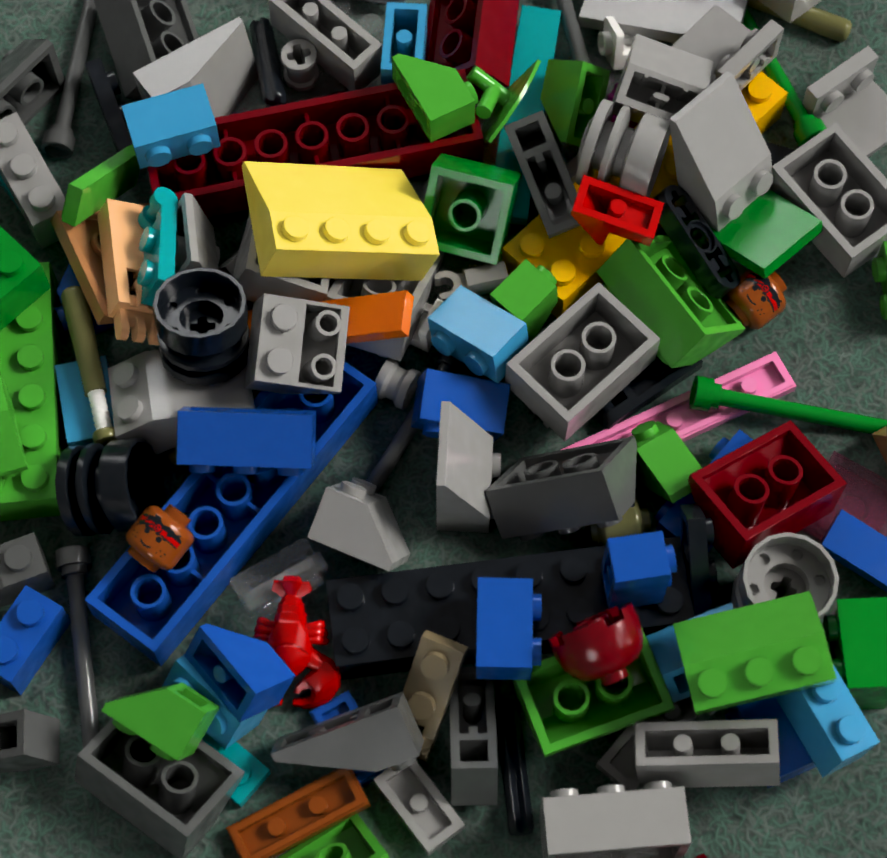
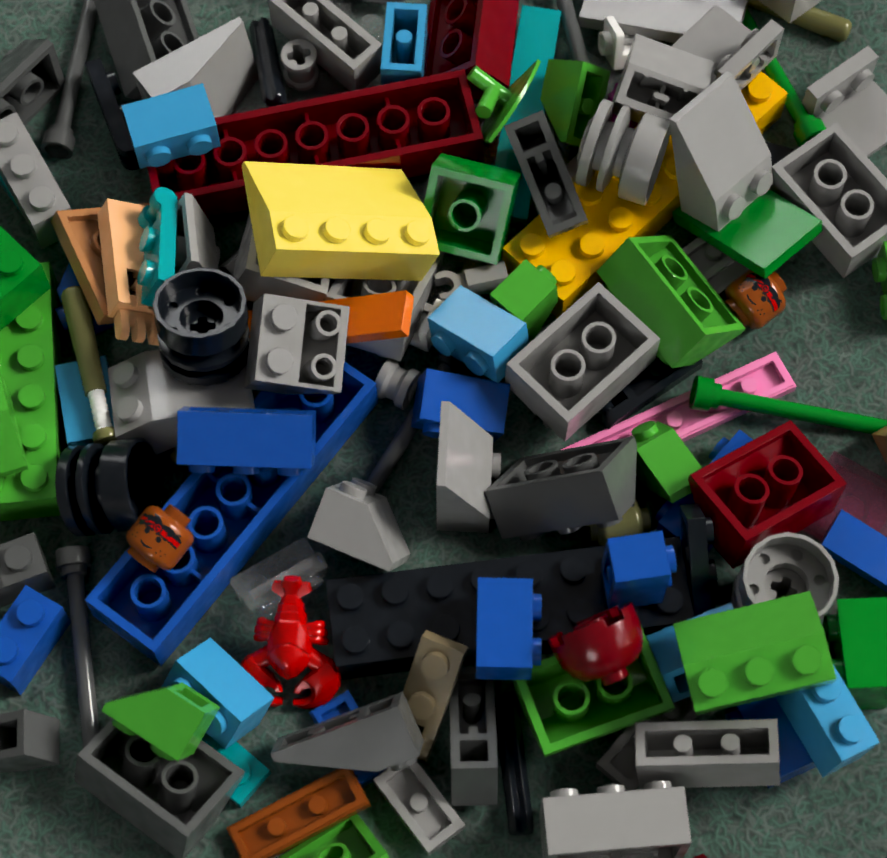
bright green tile [61,144,140,227] -> none
blue slope [184,623,295,722] -> none
bright green slope [392,53,479,143] -> none
red slope [571,175,664,246] -> none
black beam [653,185,740,298] -> none

